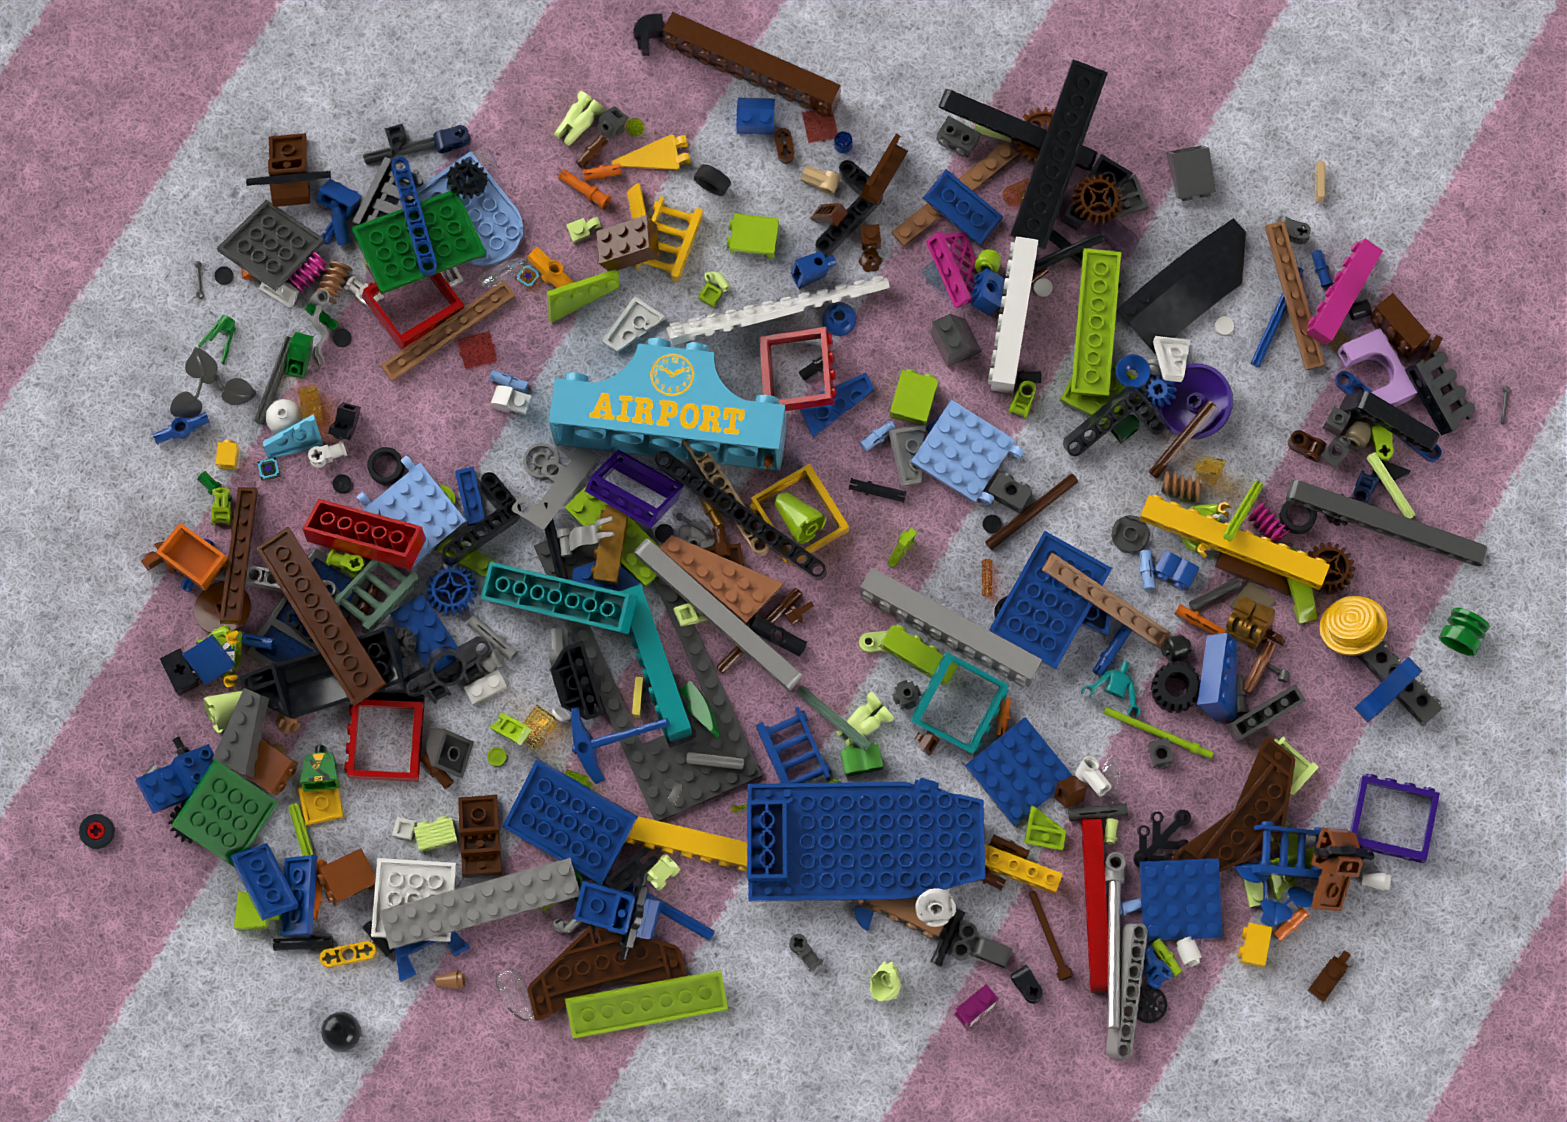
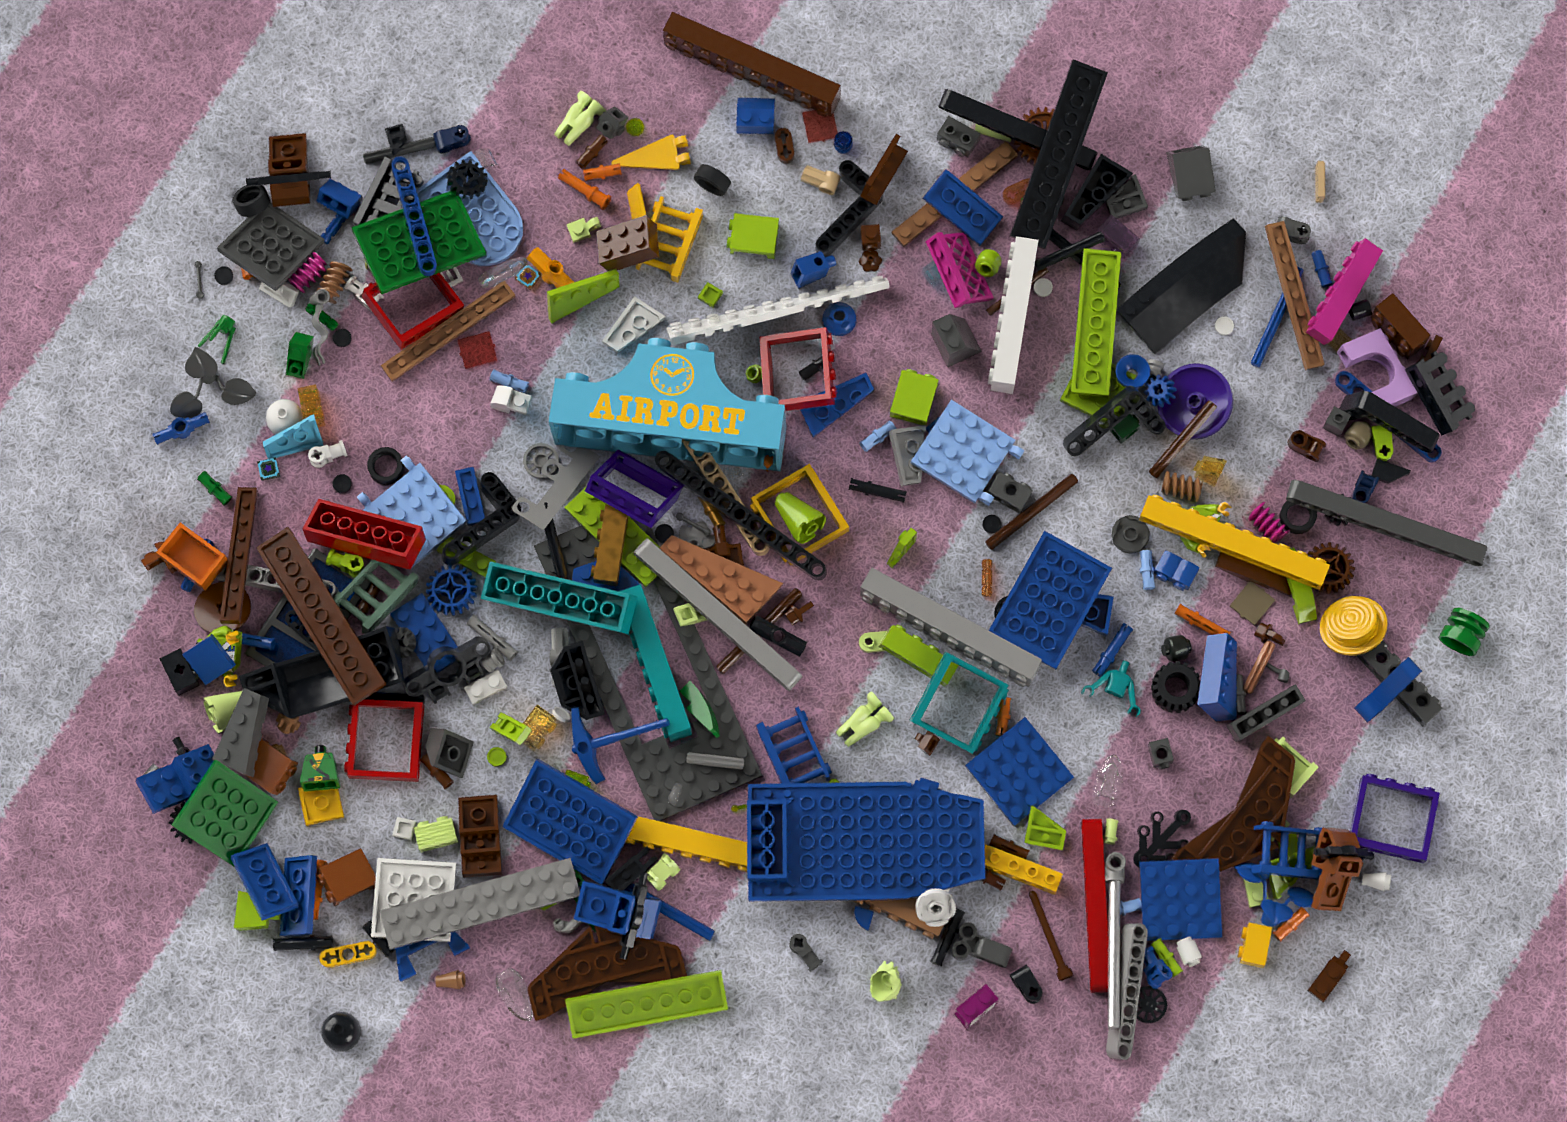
black bush [79,814,115,849] -> none
lime connector [211,487,233,526] -> none
yellow brick [215,440,240,470] -> none
dark grey axle [254,336,292,424] -> none
lime axle [288,803,314,856] -> none
black brick [328,402,361,440] -> none
blue cylinder [331,207,351,245] -> none
light grey flag [557,517,614,558] -> none
light yellow tile [632,677,644,719] -> none
black brick [633,14,663,56] -> none
yellowish green arm [704,271,731,292] -> none
sand green axle [796,686,871,750] -> none
reddish brown slope [810,203,848,226] -> none
bright green brick [840,742,883,777] -> none
dark grey brick [892,680,922,710] -> none
blue brick [971,268,1005,316] -> none
lime piece [1008,381,1036,420] -> none
black pin [1017,369,1042,383] -> none
medium nougat plate [1042,553,1171,649] -> none
reddish brown panel [1054,776,1087,808] -> none
dark grey pin [1068,803,1128,821] -> none
reddish brown gear [1072,174,1123,225] -> none
white piece [1075,756,1112,796] -> none
lime bar [1103,707,1214,759] -> none
white wing [1153,336,1191,382] -> none
dark grey axle [1189,577,1242,612] -> none
lime axle [1223,480,1264,541] -> none
pearl gold hips [1225,595,1275,649] -> none
dark grey brick [1321,435,1354,467] -> none
yellowish green axle [1367,452,1415,519] -> none
dark grey hinge [1500,386,1510,424] -> none
none -> black tyre [232,185,270,217]
none -> lime plate [746,364,762,383]

